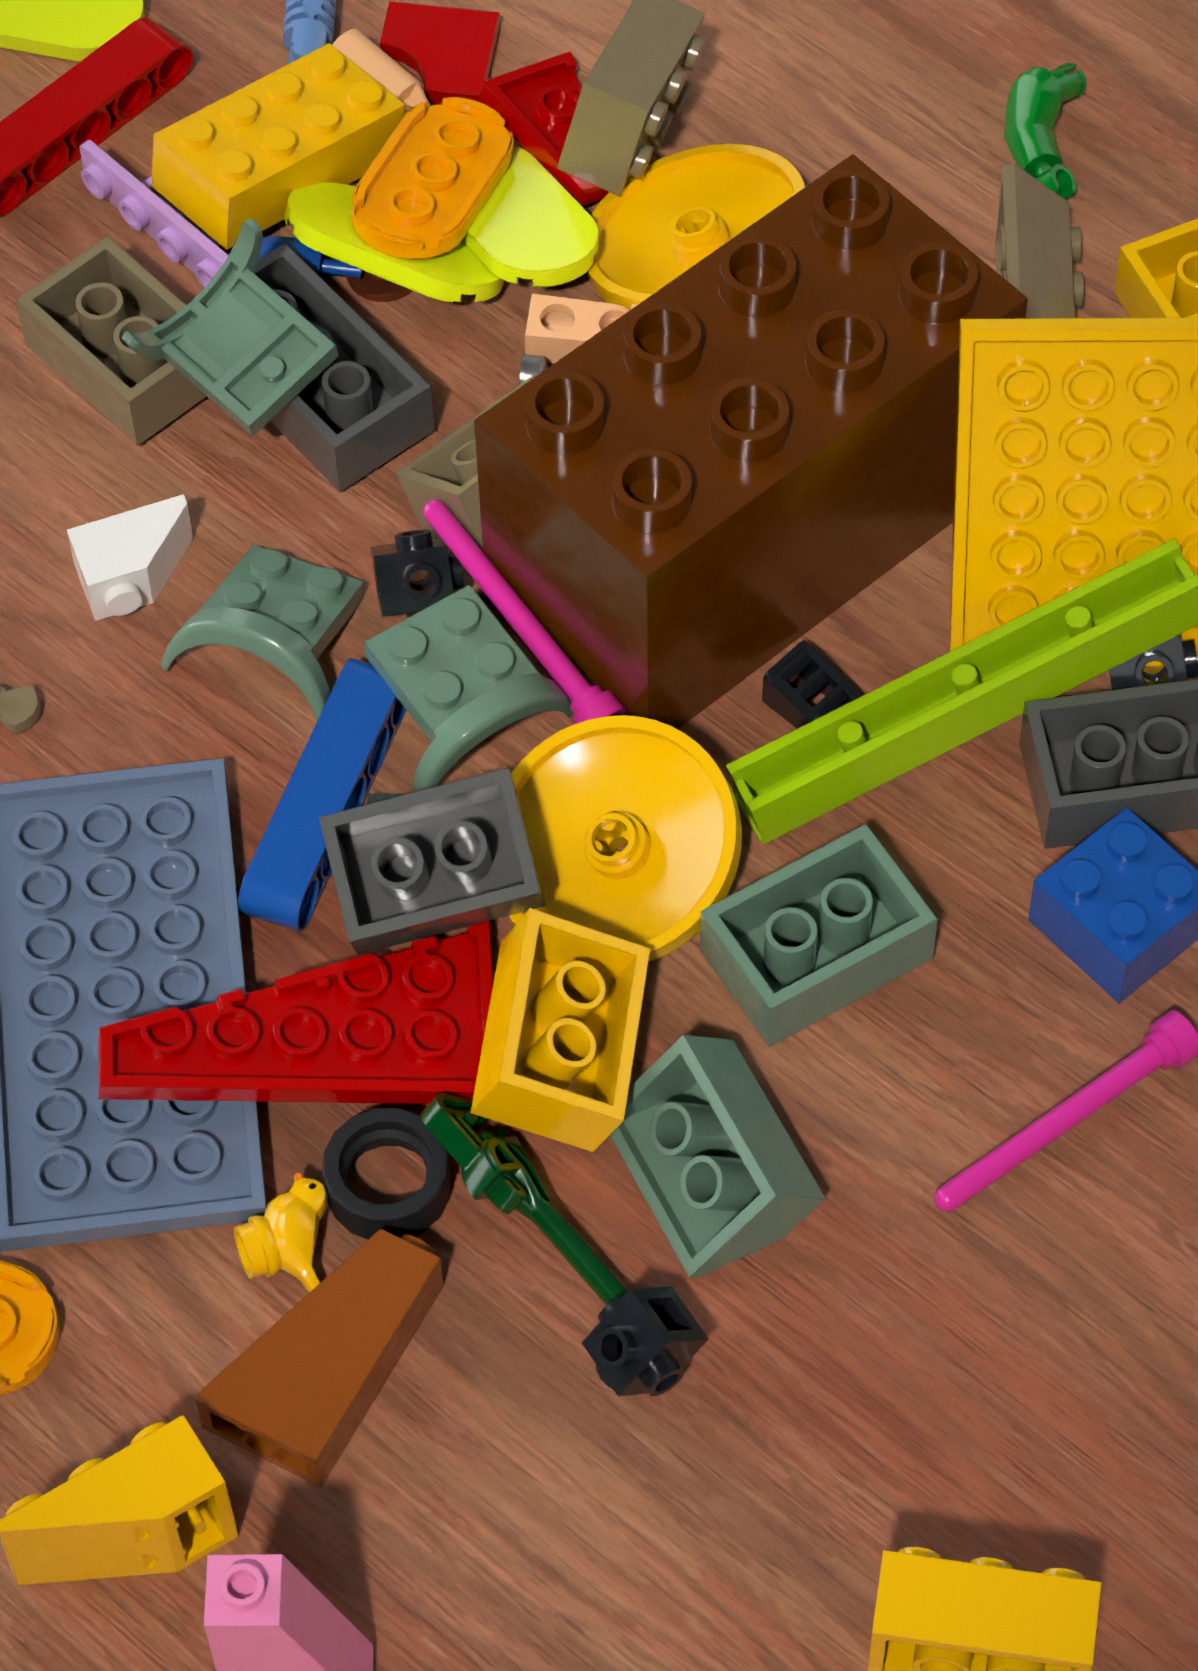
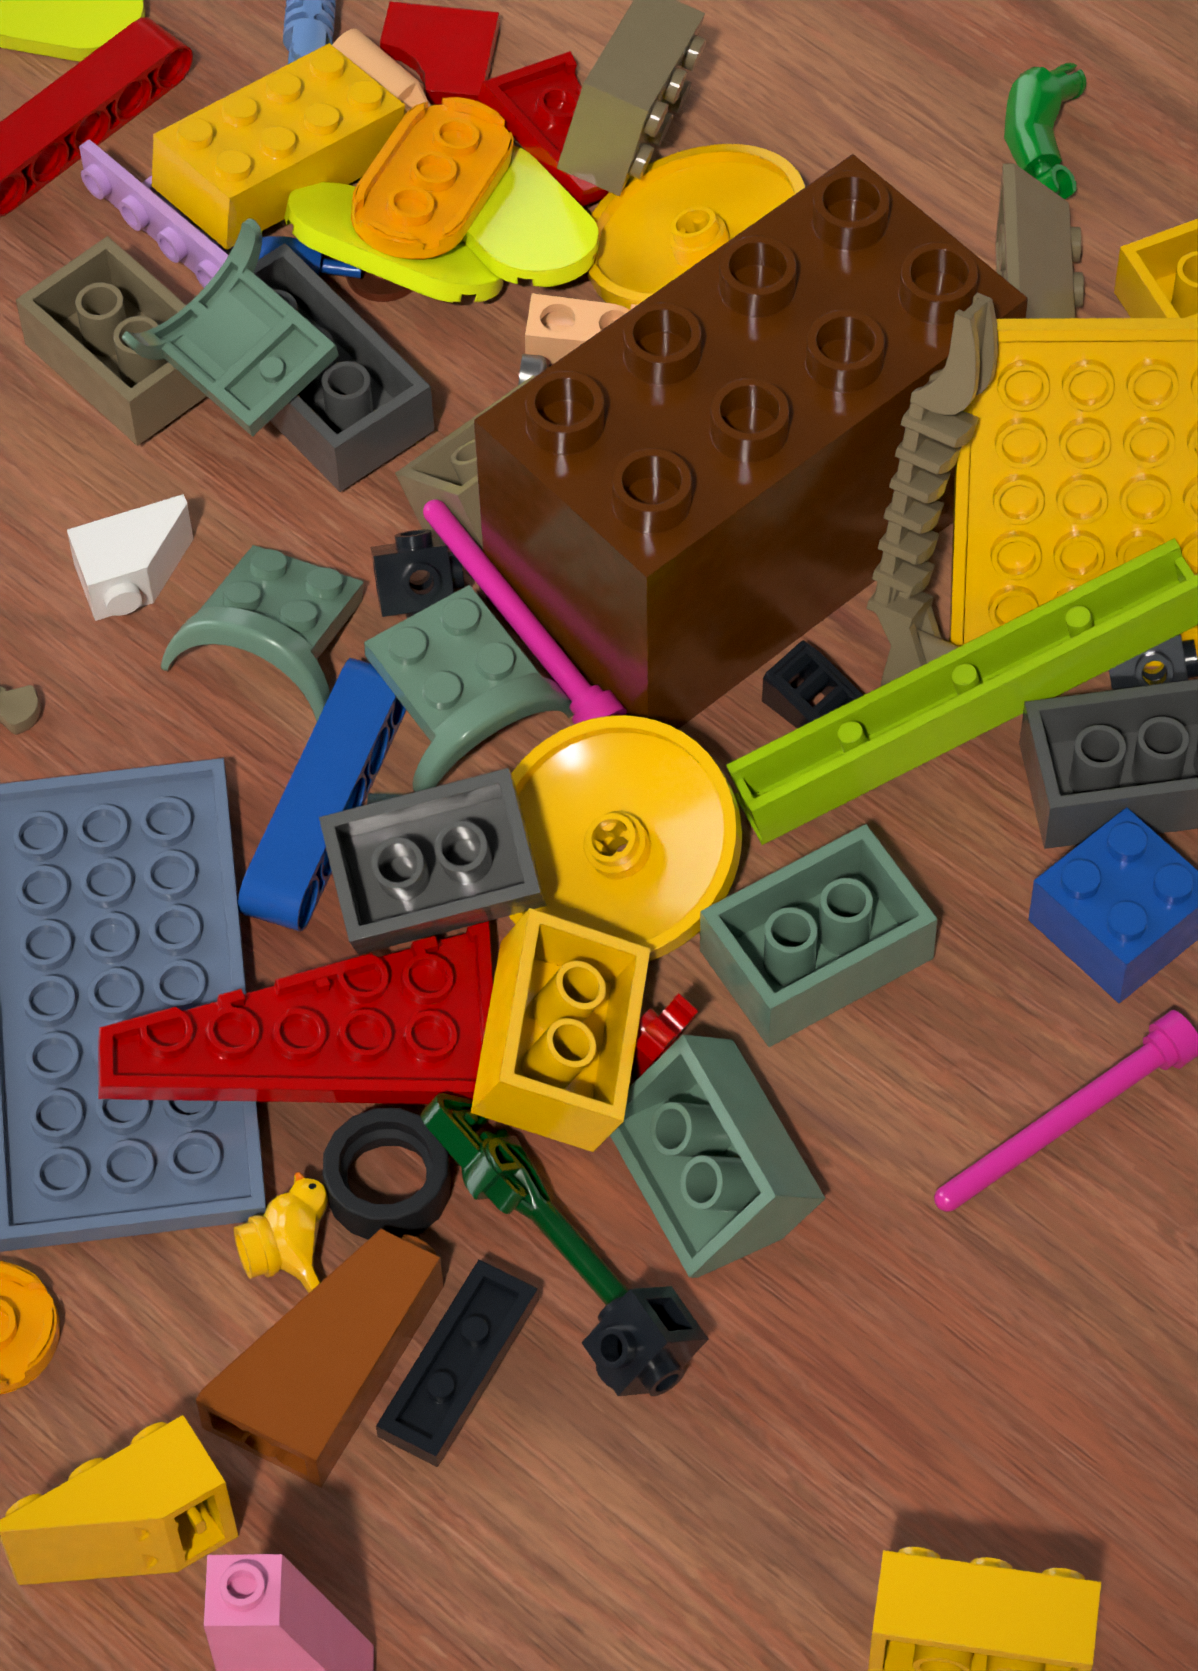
none -> black plate [376,1259,539,1467]
none -> red plate [631,993,699,1079]
none -> dark tan piece [866,293,998,686]

